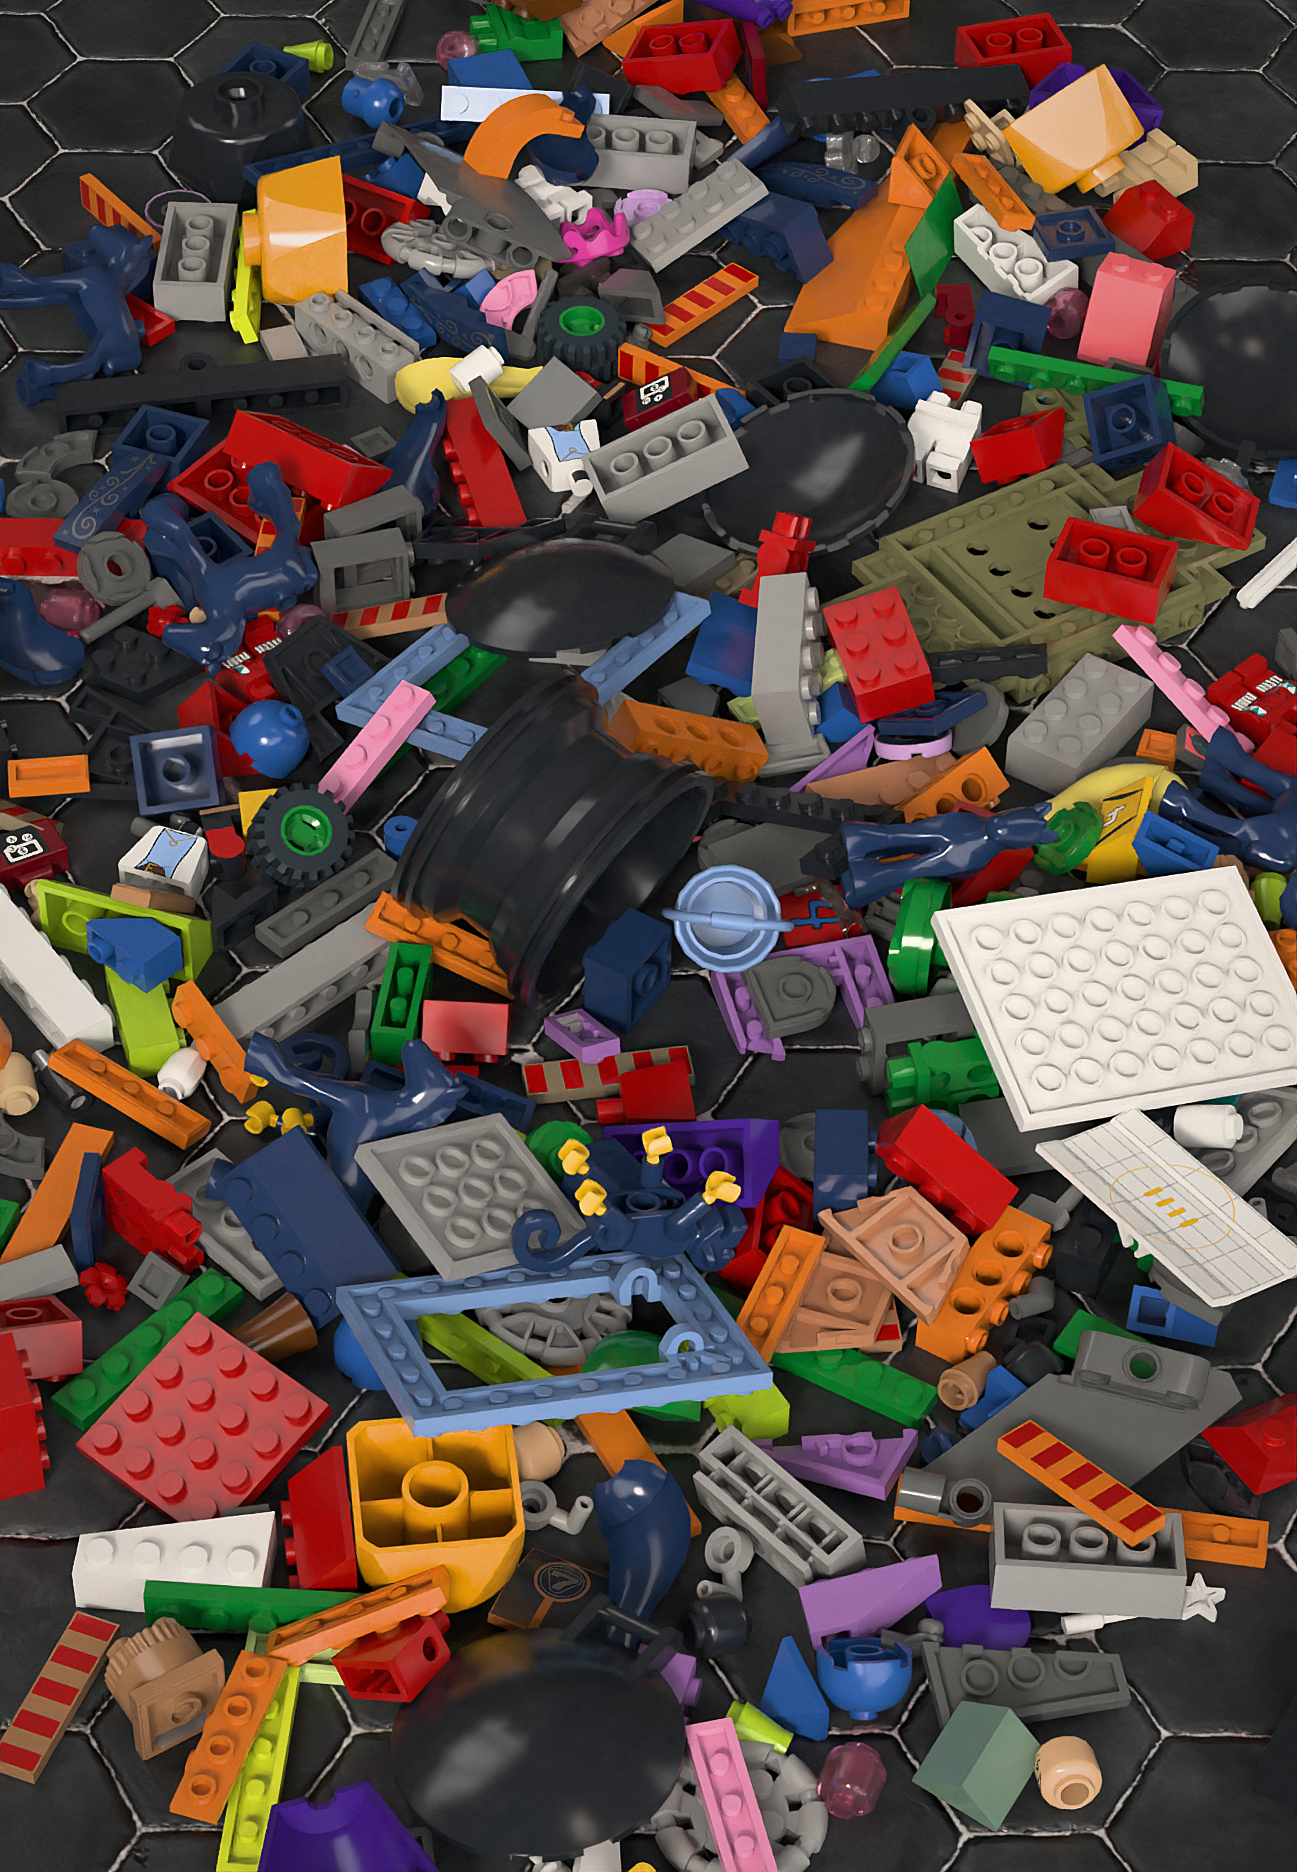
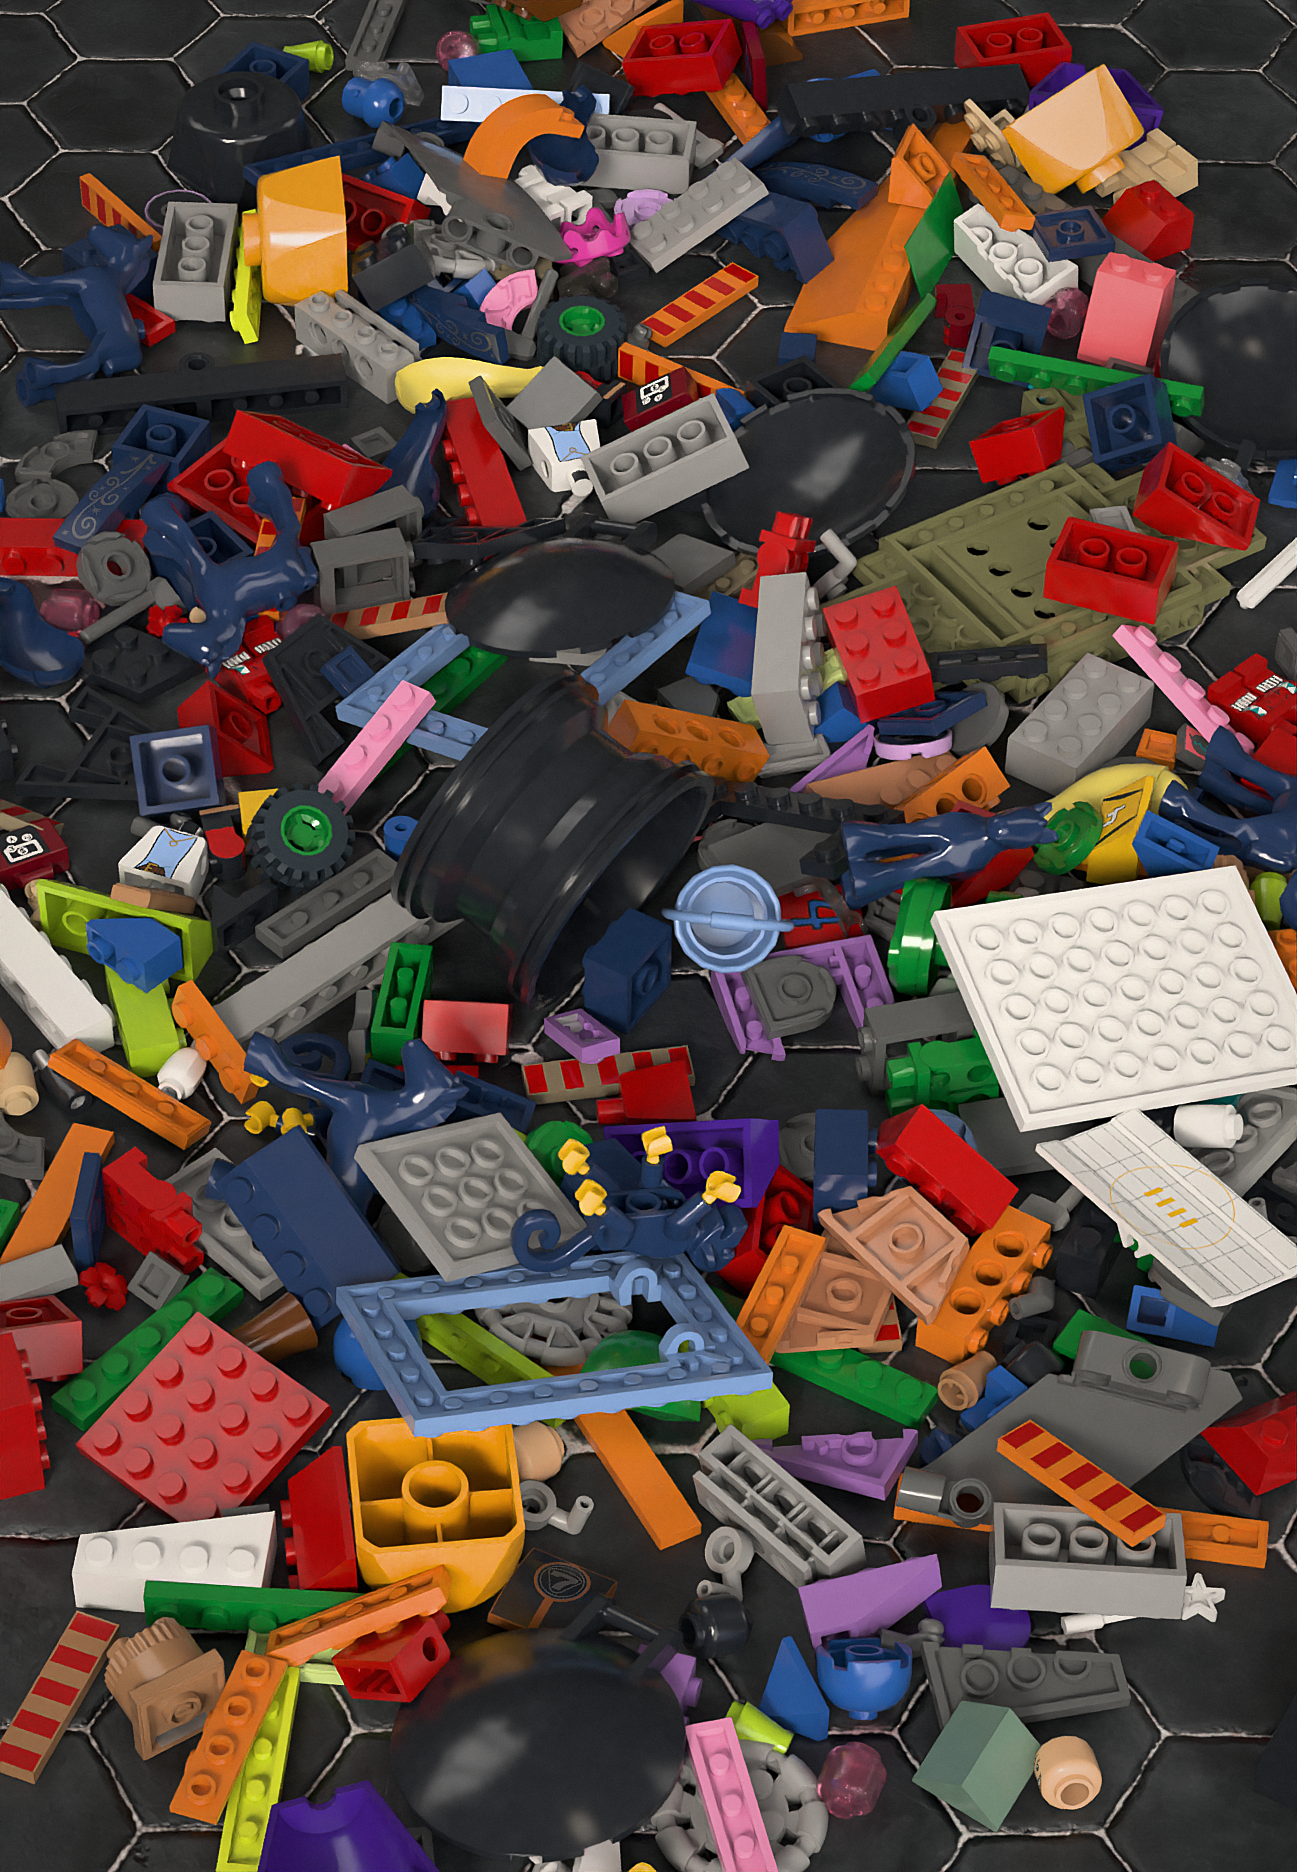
orange tile [8,755,90,798] -> none
blue cylinder [229,699,310,779] -> none
light grey tile [260,324,309,361] -> none
orange tile [364,891,515,1000] -> none
white brick [447,345,504,394] -> none
dark blue animal [593,1459,691,1652] -> none
dark grey slope [598,268,666,325] -> none
dark grey tile [632,85,725,126] -> none
clear hips [825,131,880,176] -> none
white hips [907,391,982,493] -> none
none -> black brick [352,222,435,313]
none -> light grey plate [812,529,857,602]

